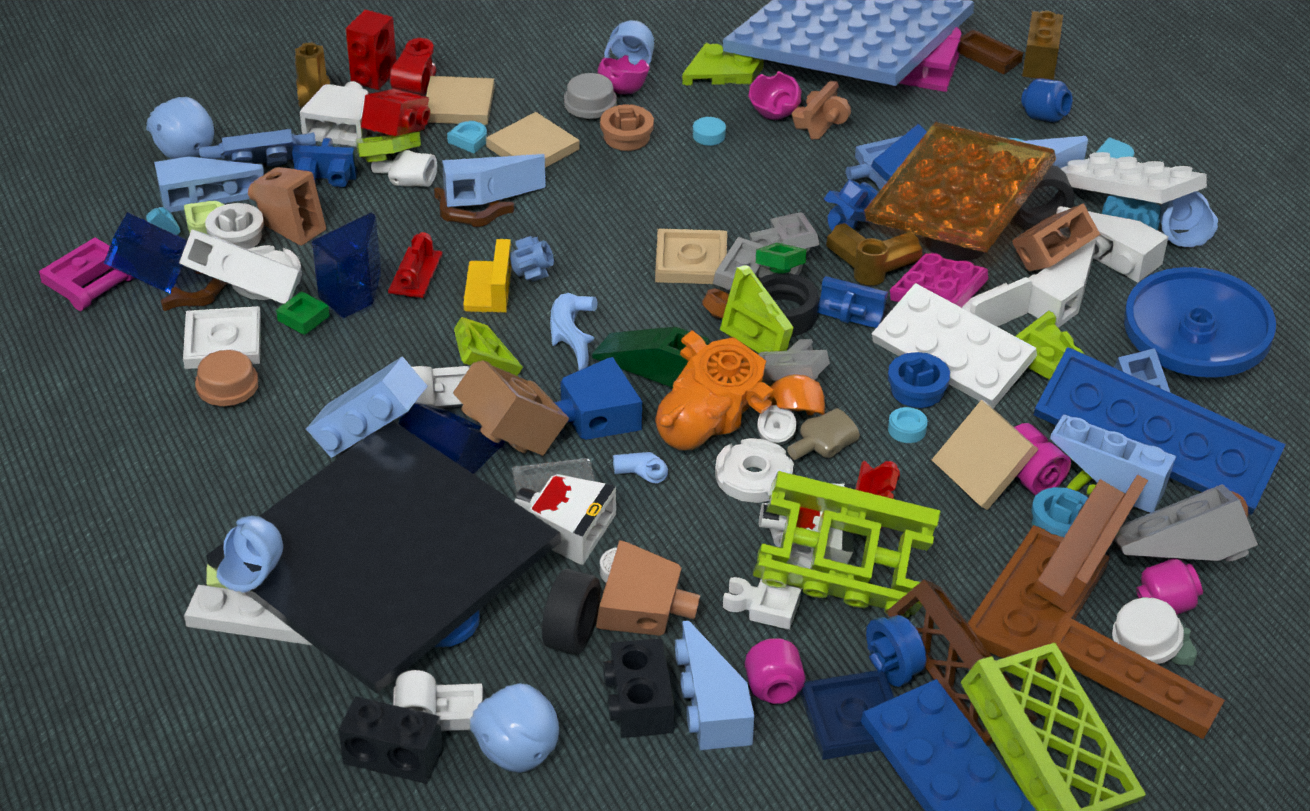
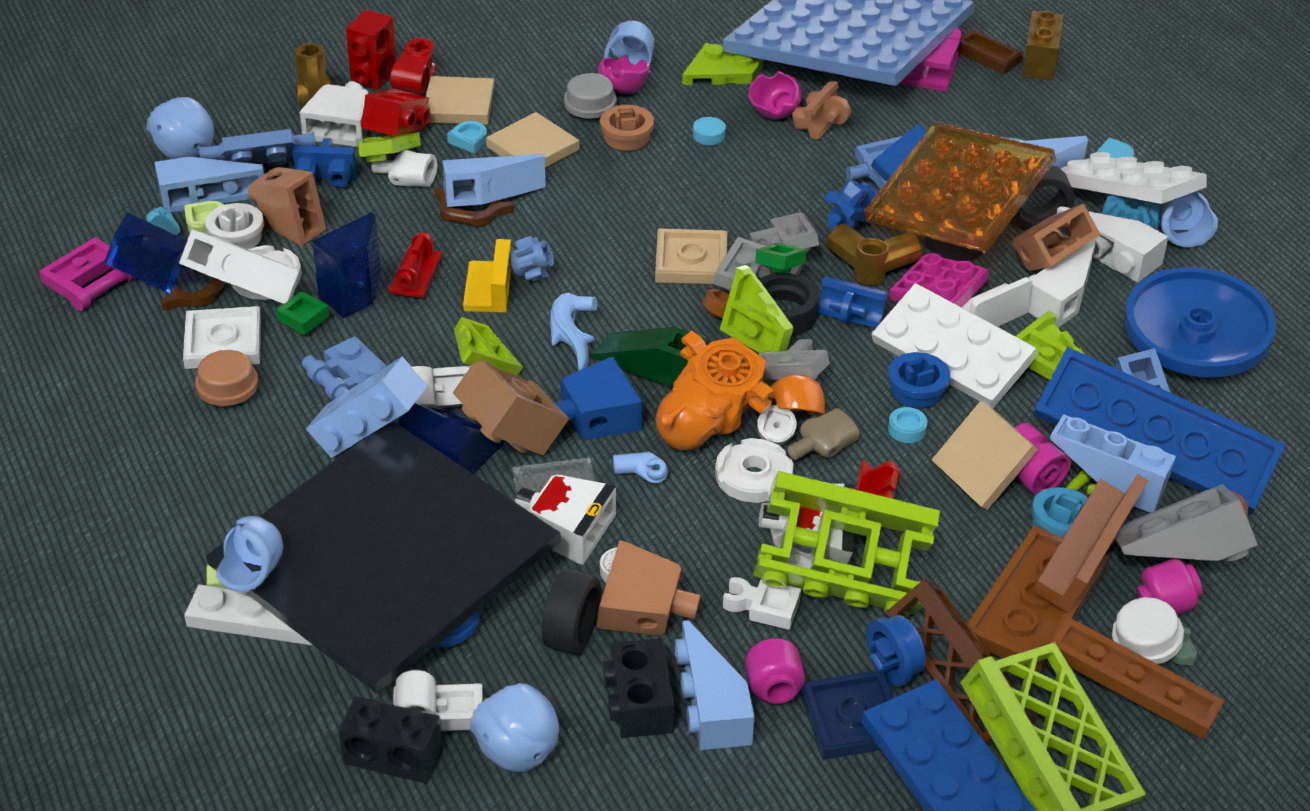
blue head [1021,78,1073,122] -> none
none -> medium blue plate [302,336,386,401]

